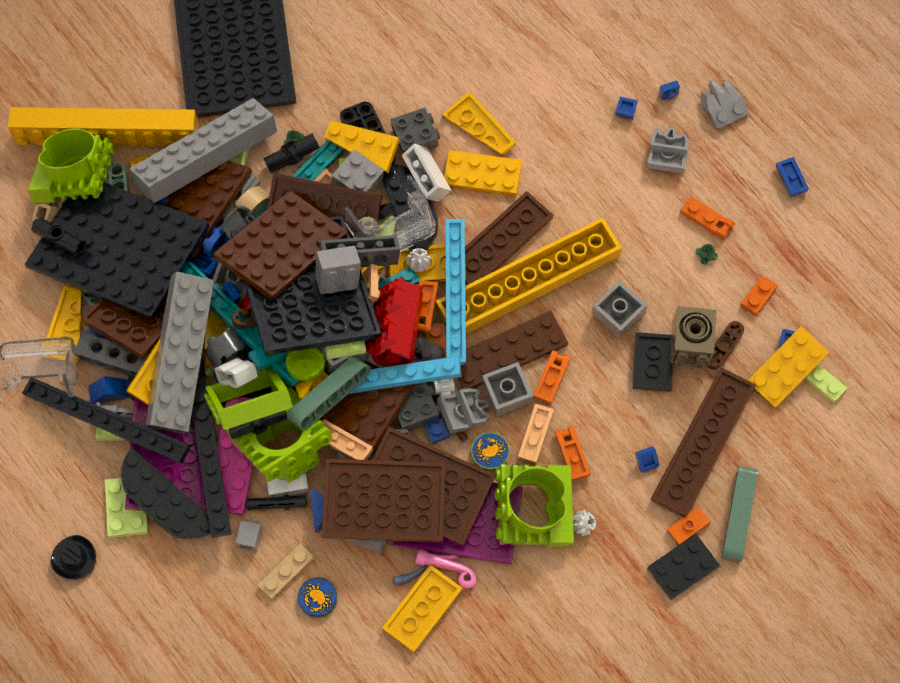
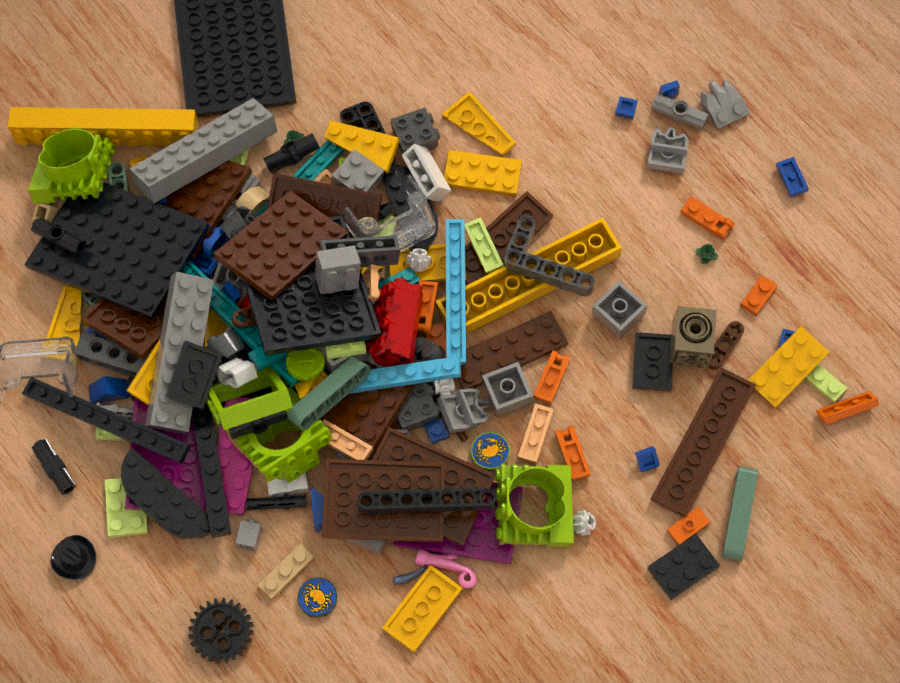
none -> black piece [31,439,76,495]
none -> black plate [165,341,222,410]
none -> black gear [188,598,254,664]
none -> black beam [357,488,497,514]
none -> yellowish green plate [465,218,504,275]
none -> dark grey beam [505,216,595,297]
none -> light grey piece [651,94,709,130]
none -> orange plate [816,391,879,425]

